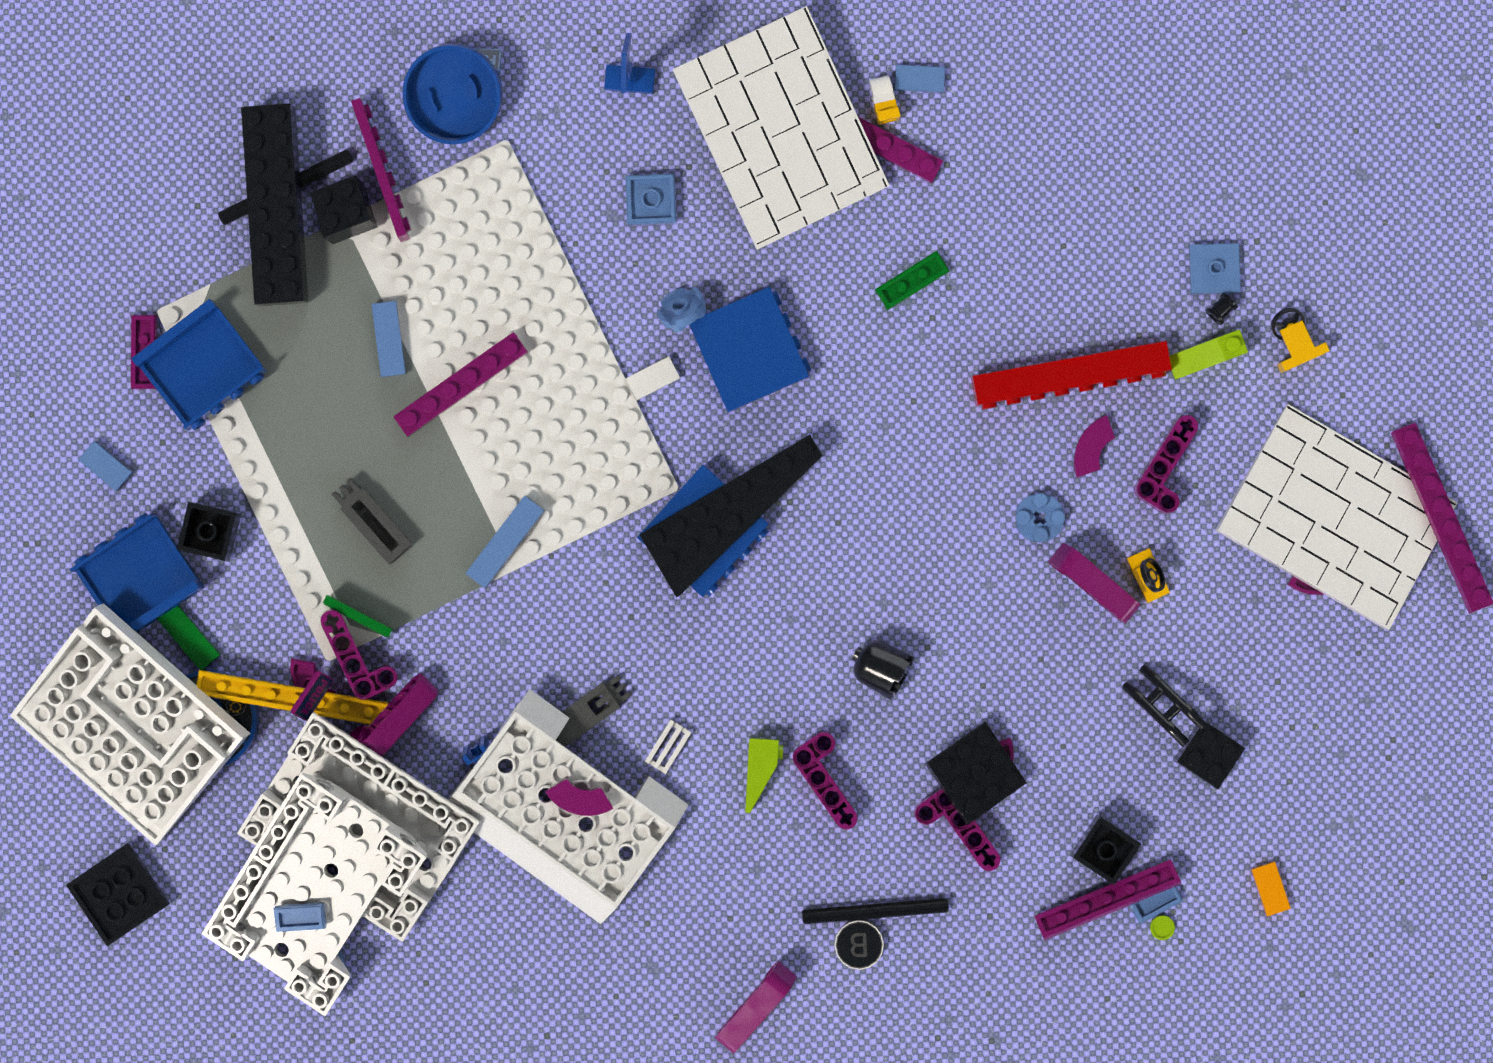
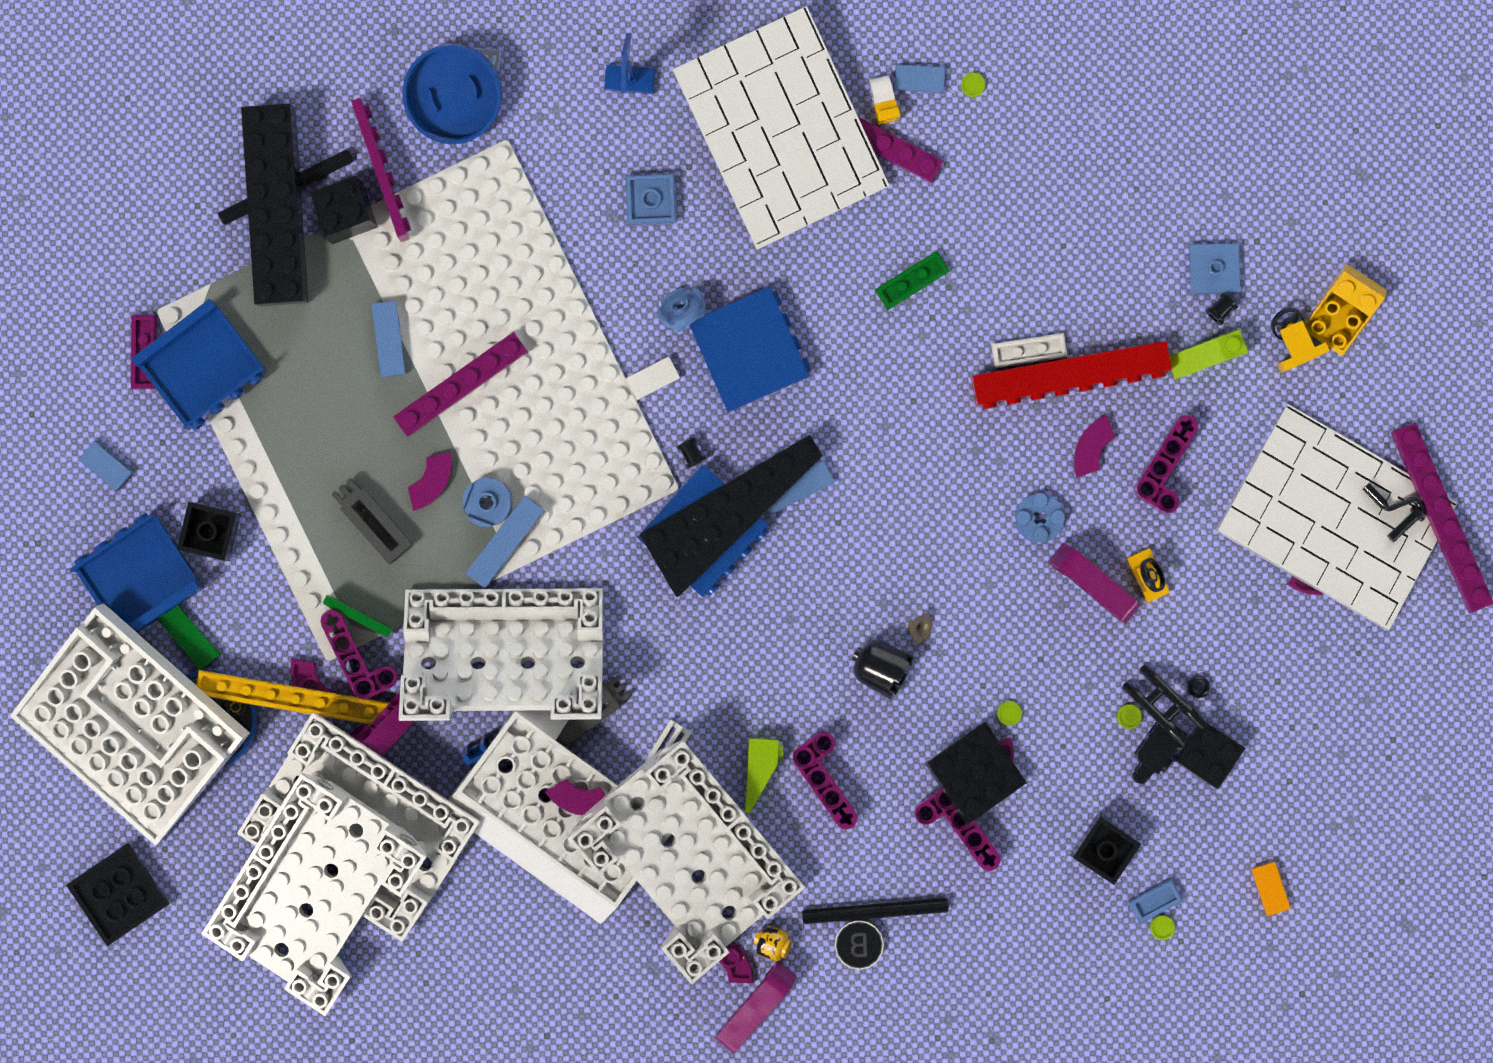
medium blue tile [273,903,327,932] -> none
slope [290,670,333,721] -> none
magenta plate [1034,859,1181,941] -> none
none -> white slope [399,588,603,721]
none -> magenta tile [408,452,452,511]
none -> medium blue plate [462,477,513,527]
none -> white slope [567,740,805,984]
none -> black bush [676,437,707,469]
none -> magenta tile [719,941,754,984]
none -> yellow head [753,925,792,962]
none -> medium blue tile [767,461,835,515]
none -> dark tan plant [908,613,933,644]
none -> lime piece [961,72,985,98]
none -> white tile [991,333,1068,369]
none -> lime piece [997,701,1022,726]
none -> lime piece [1117,704,1142,729]
none -> black hinge [1131,722,1187,785]
none -> black piece [1187,675,1210,698]
none -> yellow slope [1305,263,1387,356]
none -> black piece [1362,483,1425,543]

